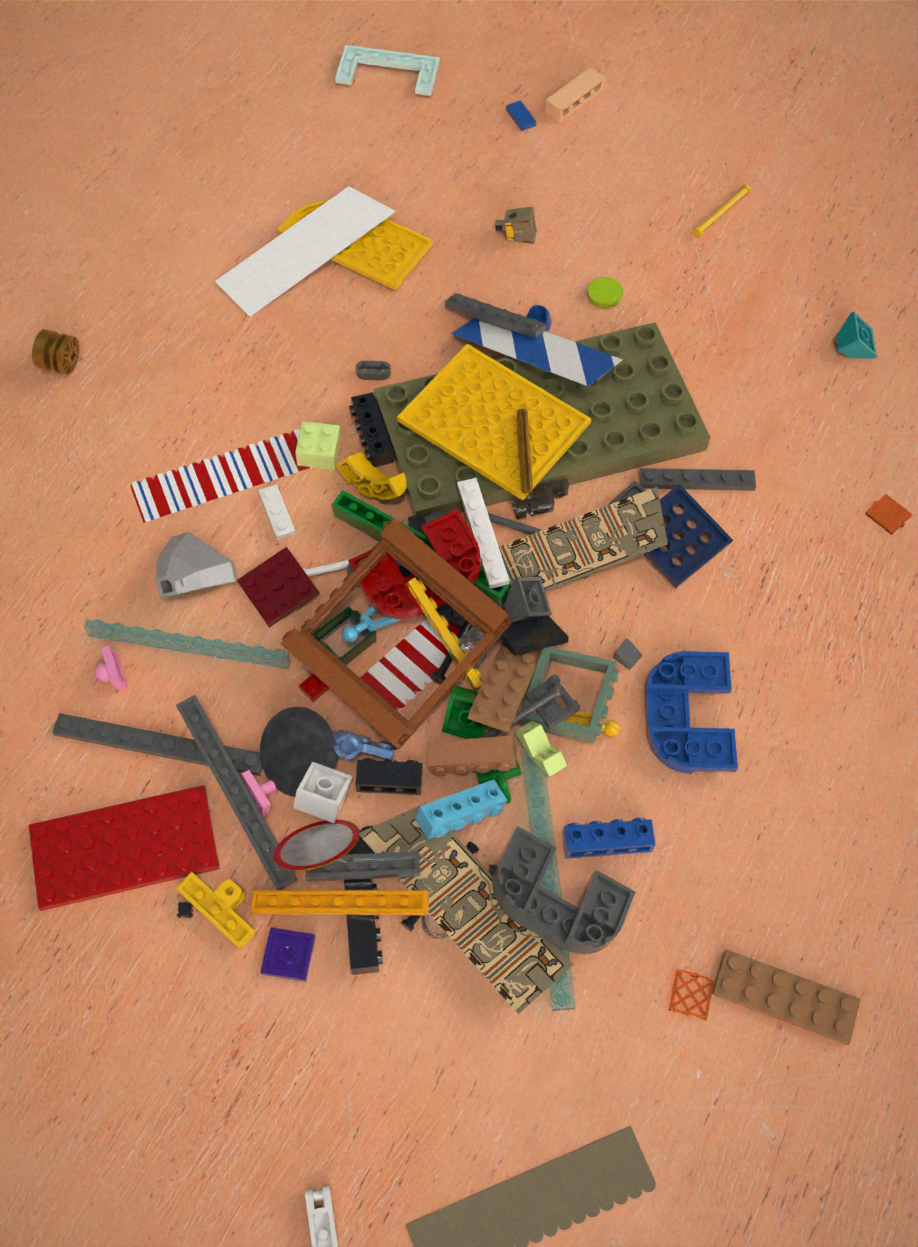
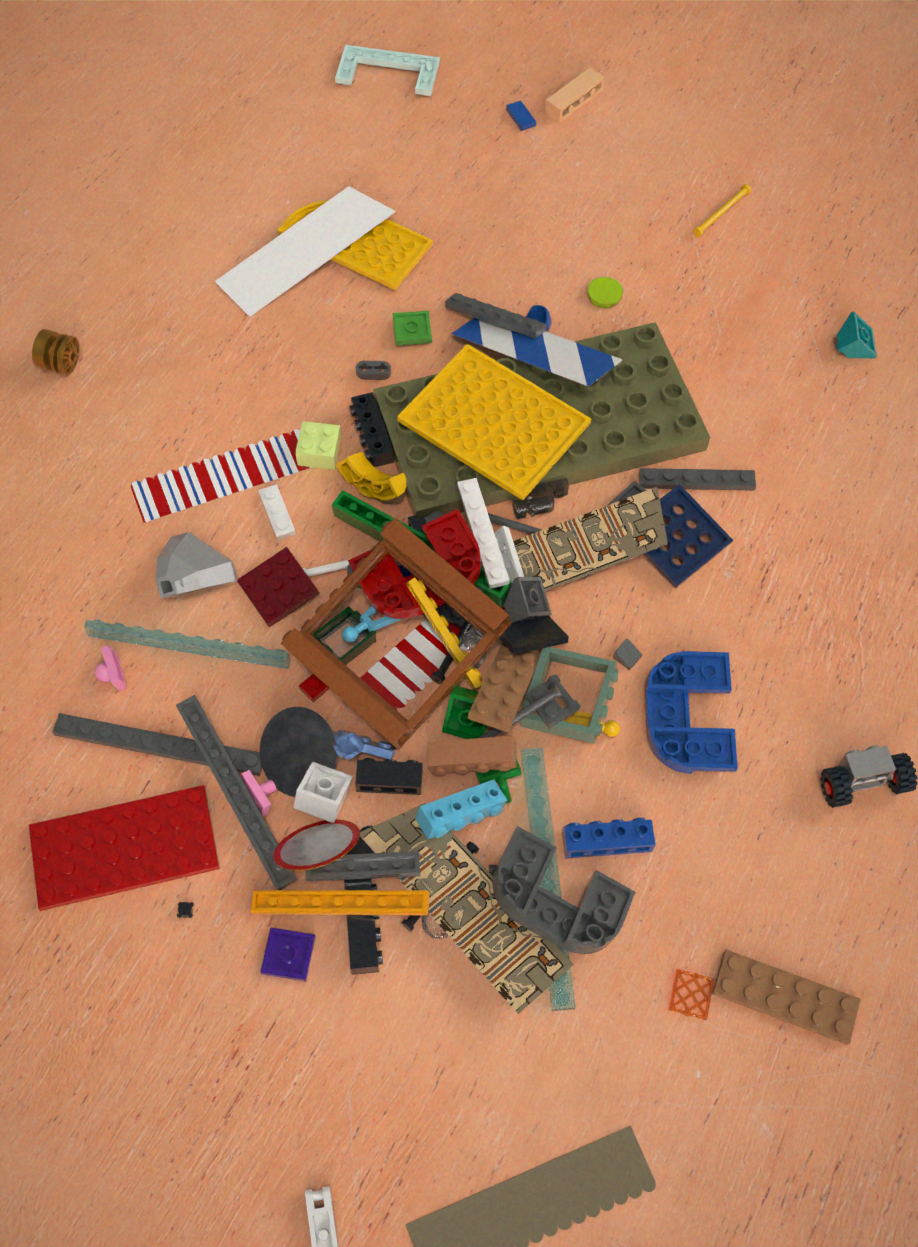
yellow plate [176,872,257,950] -> none
dark tan torso [495,207,537,244] -> none
yellowish green brick [515,721,567,777] -> none
pearl gold axle [517,409,533,494] -> none
clear orange piece [865,494,913,535] -> none
none -> bright green plate [393,311,432,346]
none -> white plate [494,526,524,583]
none -> brick [820,745,918,808]

